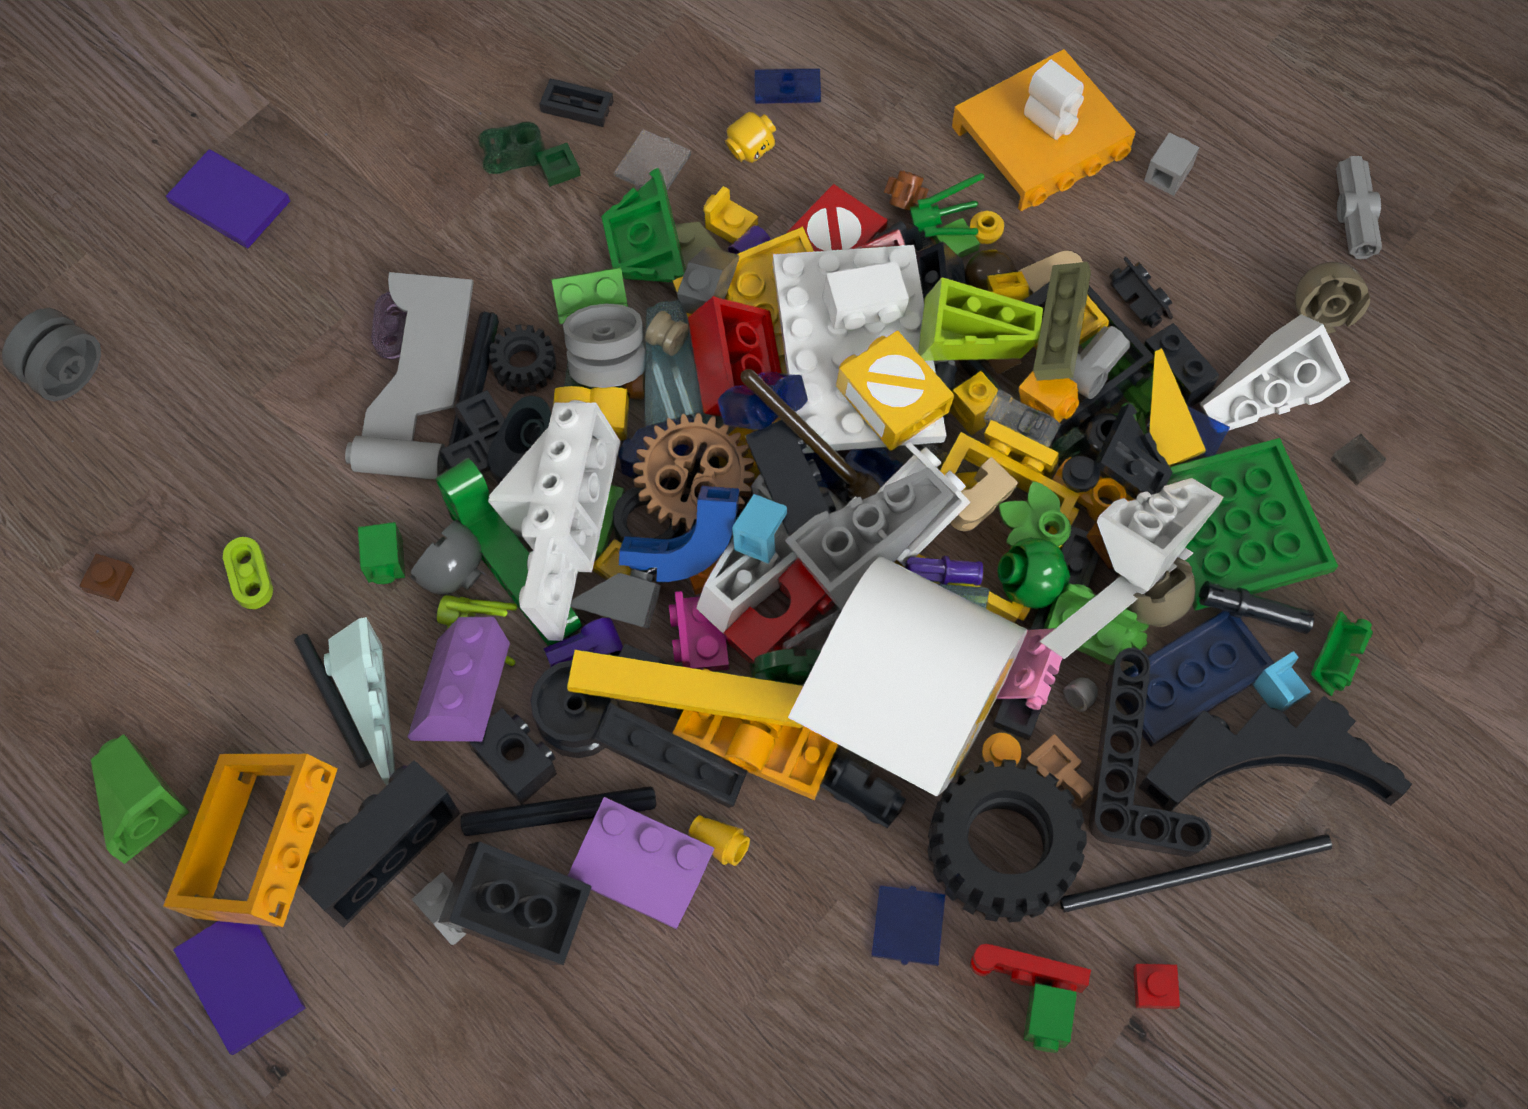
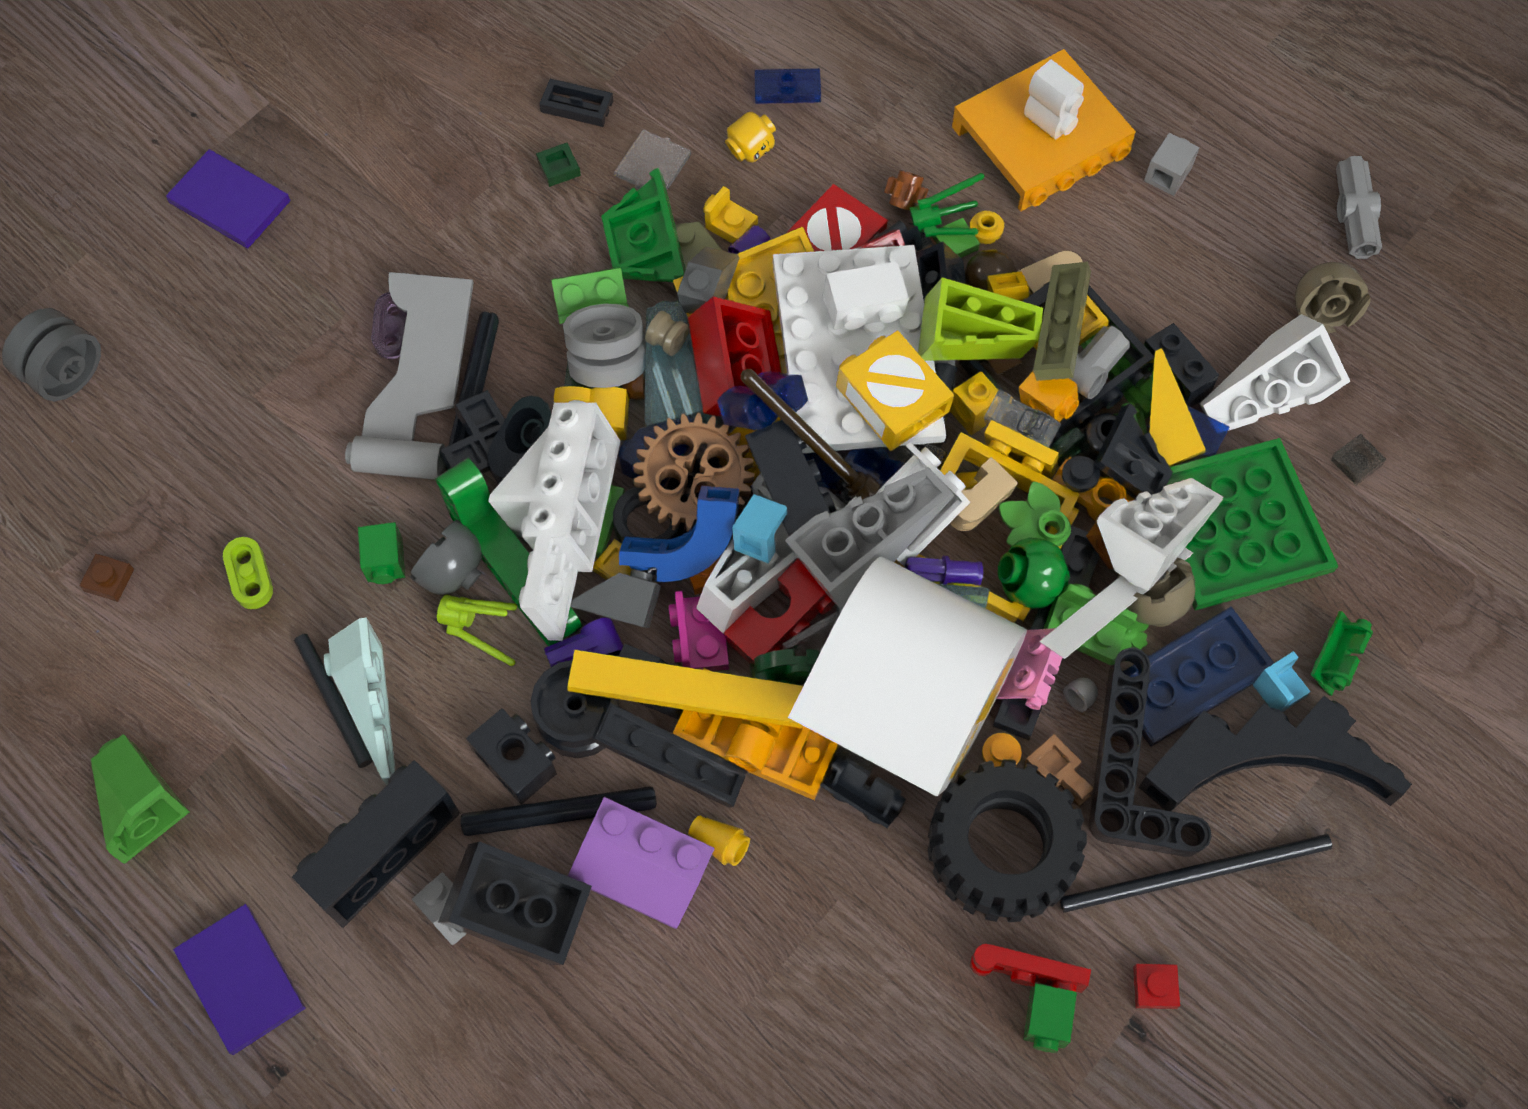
light orange window [163,754,338,927] -> none
medium lavender slope [408,617,510,741] -> none
clear green piece [478,121,545,174] -> none
black tyre [489,324,557,394] -> none
clear blue piece [871,886,946,966] -> none
black hinge [1109,257,1173,328] -> none
black pin [1199,581,1315,634] -> none

